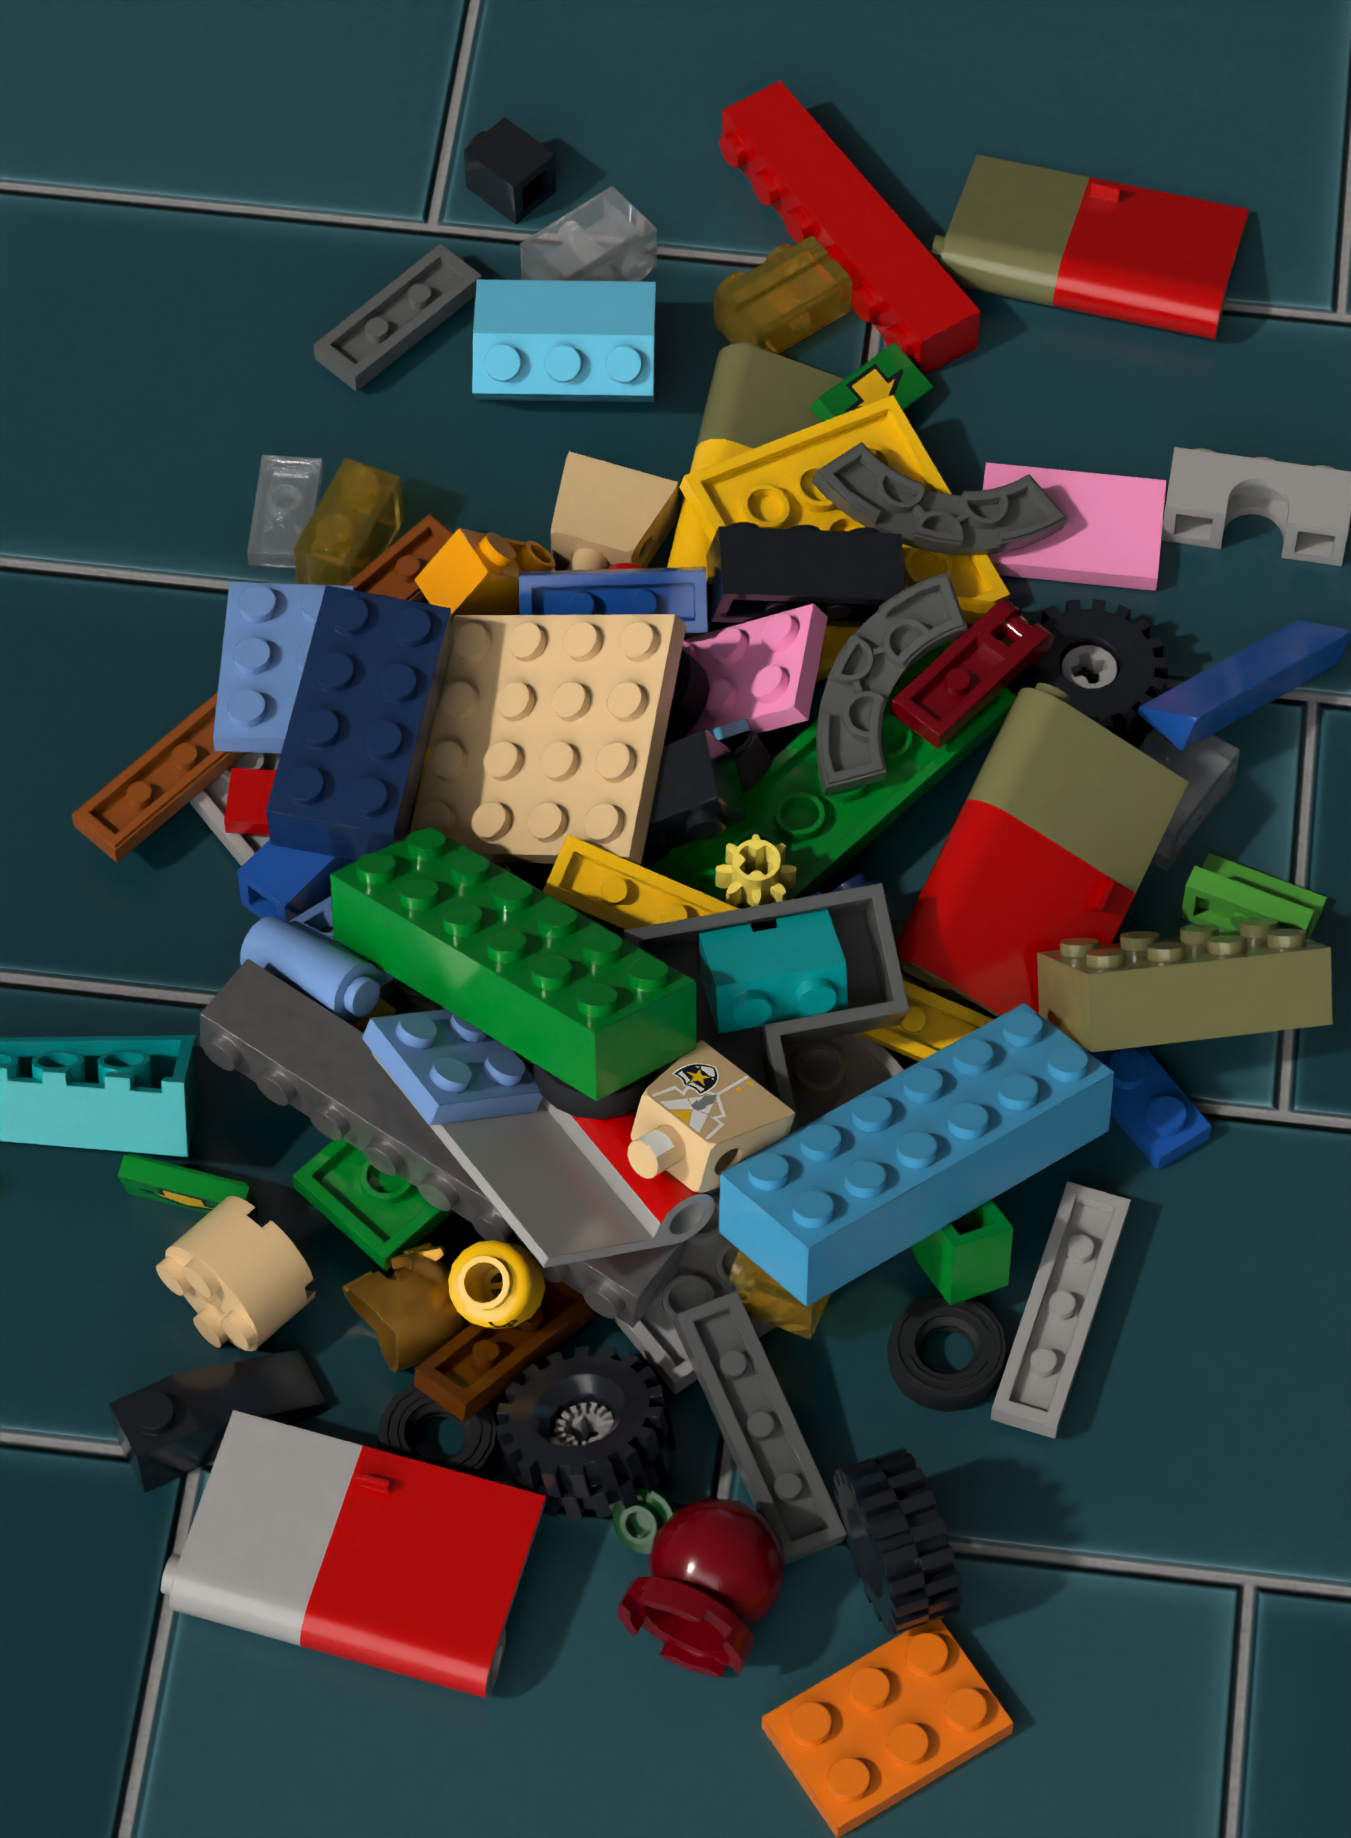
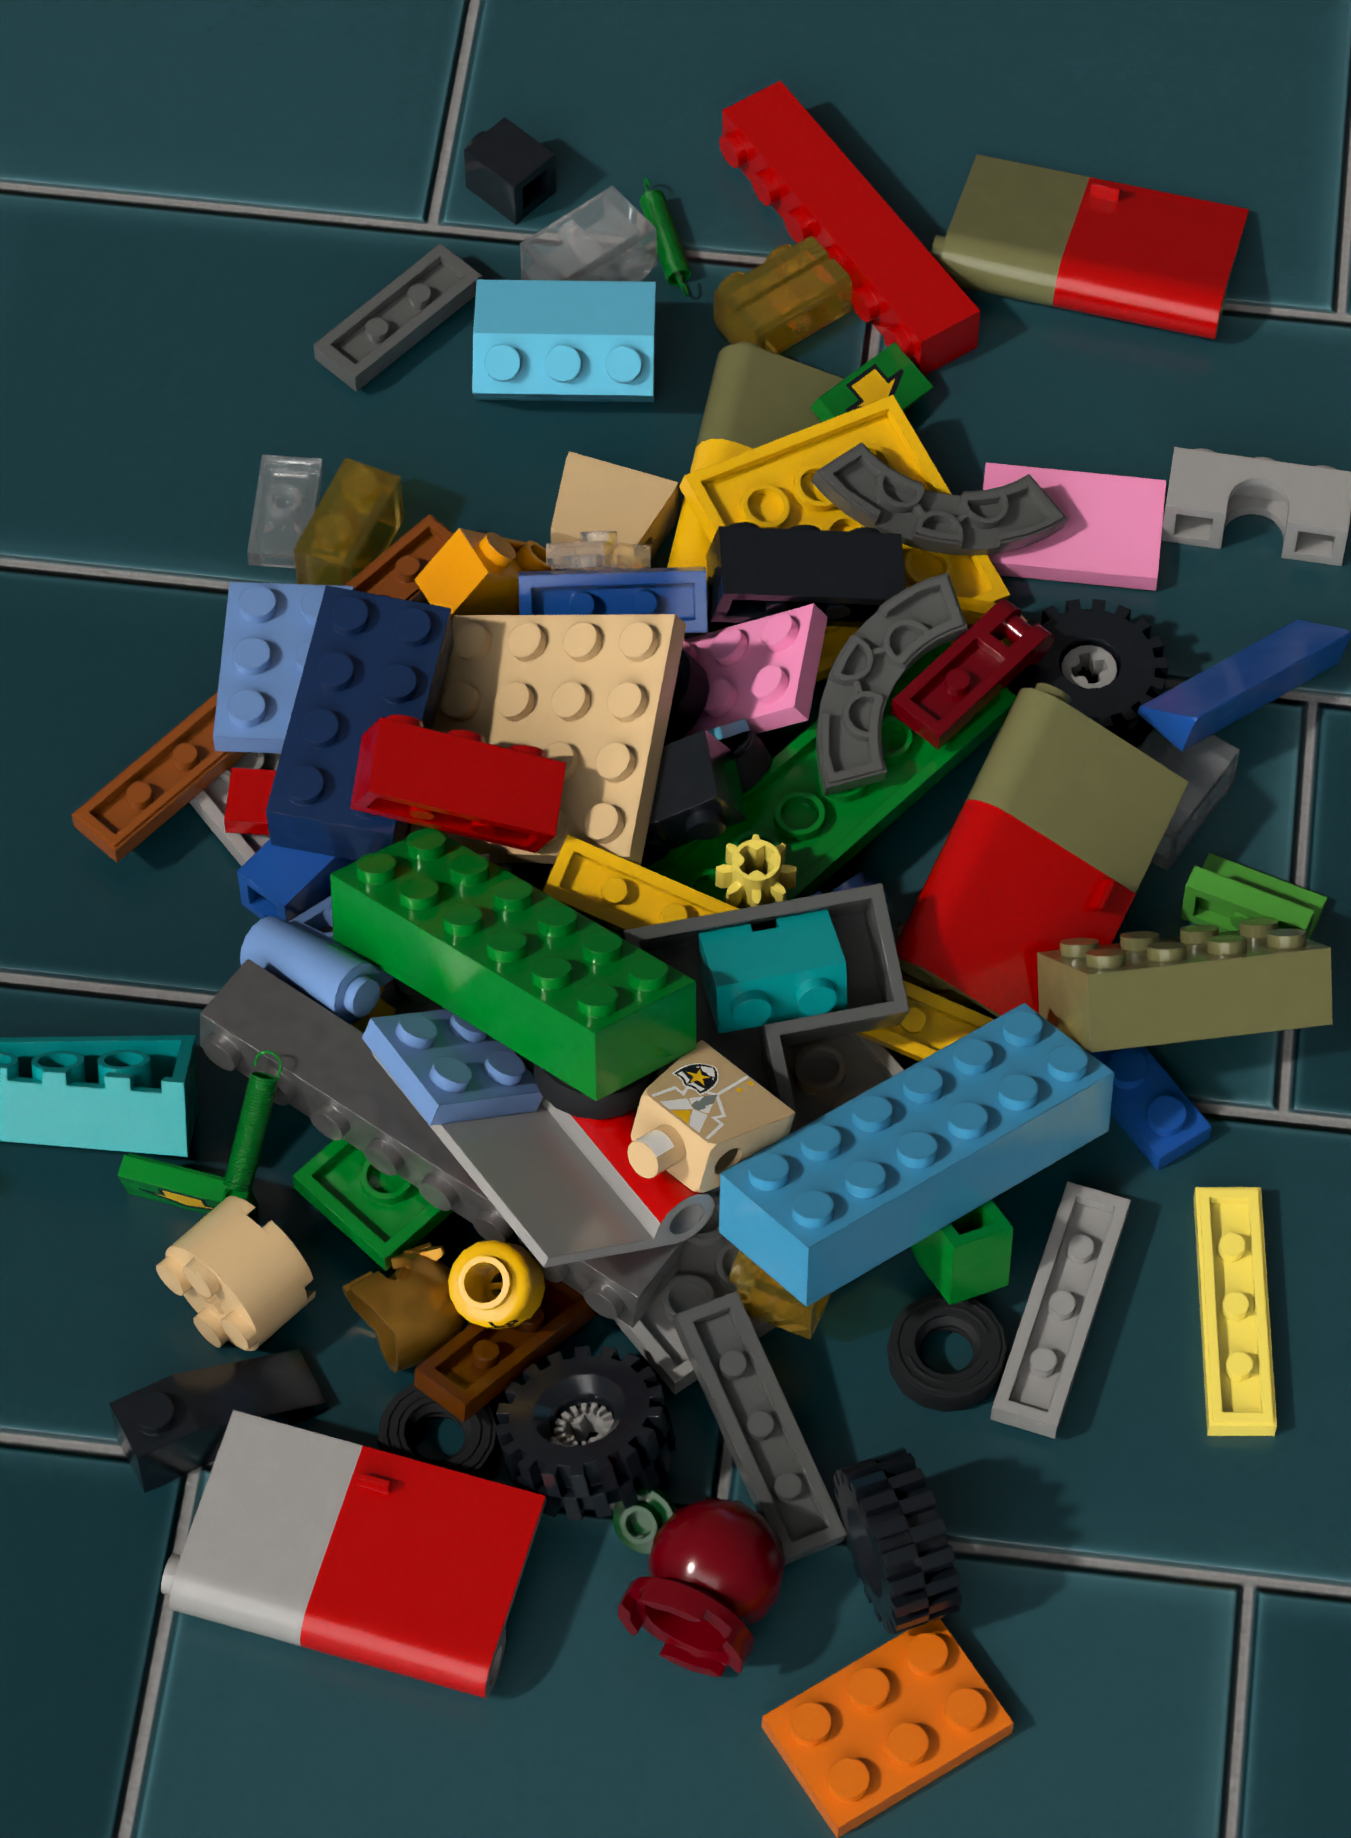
none -> green piece [223,1050,282,1201]
none -> red brick [350,714,566,853]
none -> clear plate [546,531,651,570]
none -> green piece [640,177,691,297]
none -> light yellow tile [1193,1187,1277,1436]

